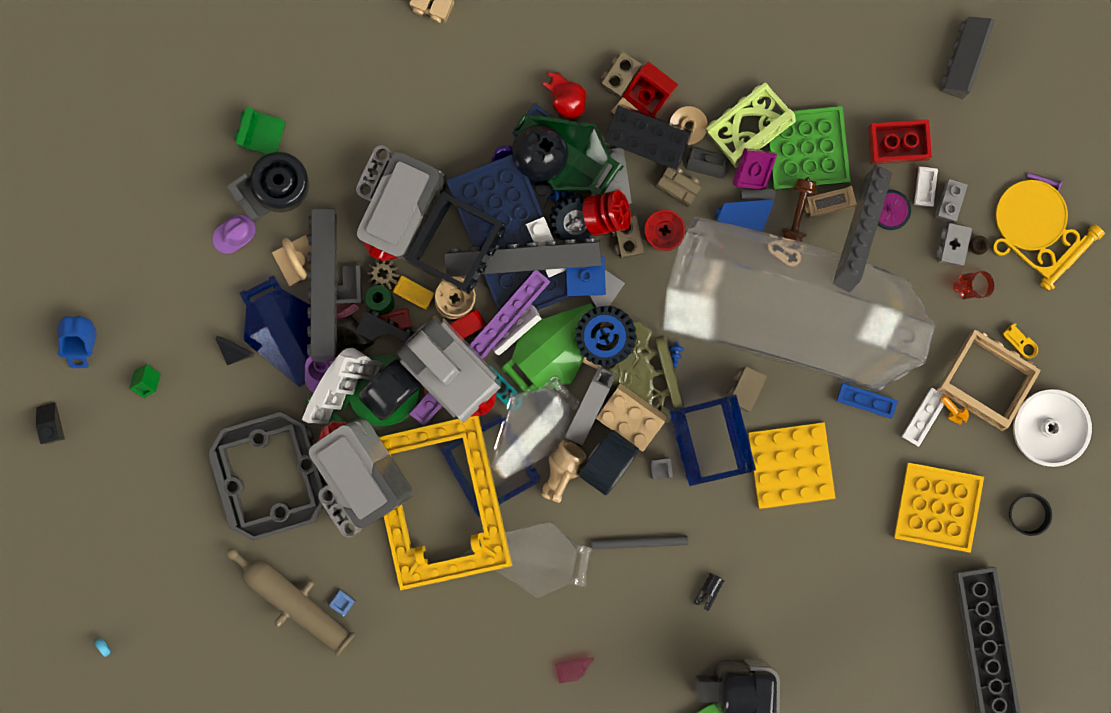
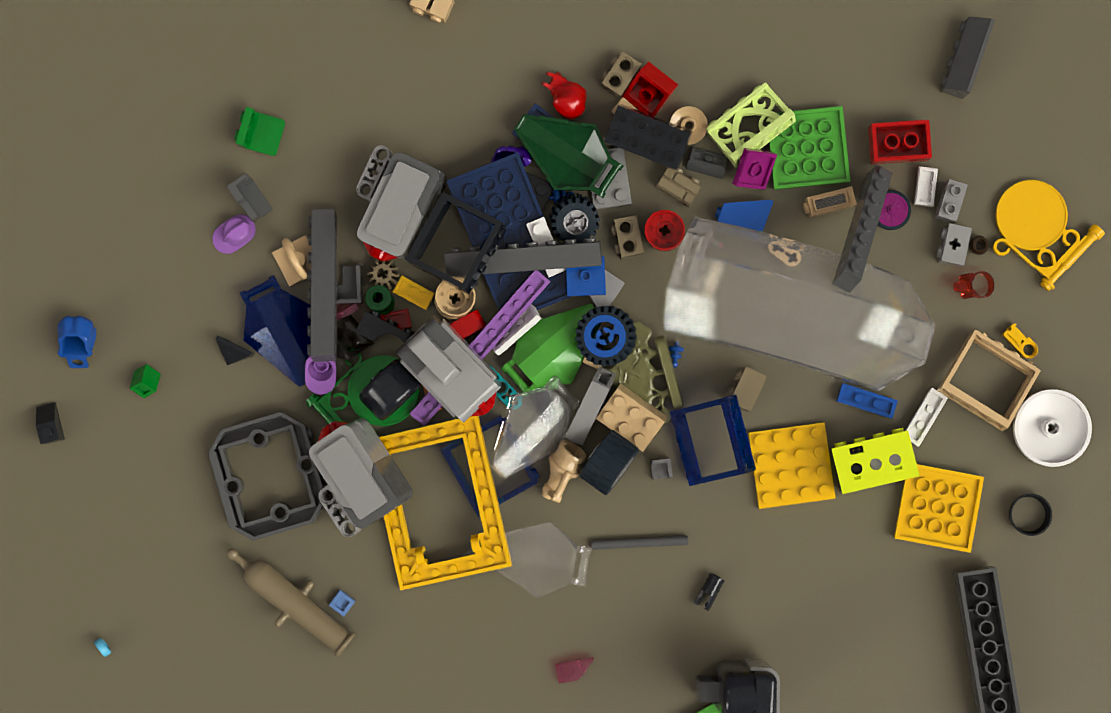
black wheel [250,152,309,212] -> none
white slope [302,348,383,425] -> none
black piece [512,125,569,181] -> none
red wheel [583,190,631,236] -> none
dark grey bar [740,189,776,202] -> none
reddish brown piece [782,177,818,246] -> none
light orange bar [940,395,969,425] -> none
medium lavender pin [1027,173,1063,191] -> none
none -> neon yellow piece [831,428,920,494]

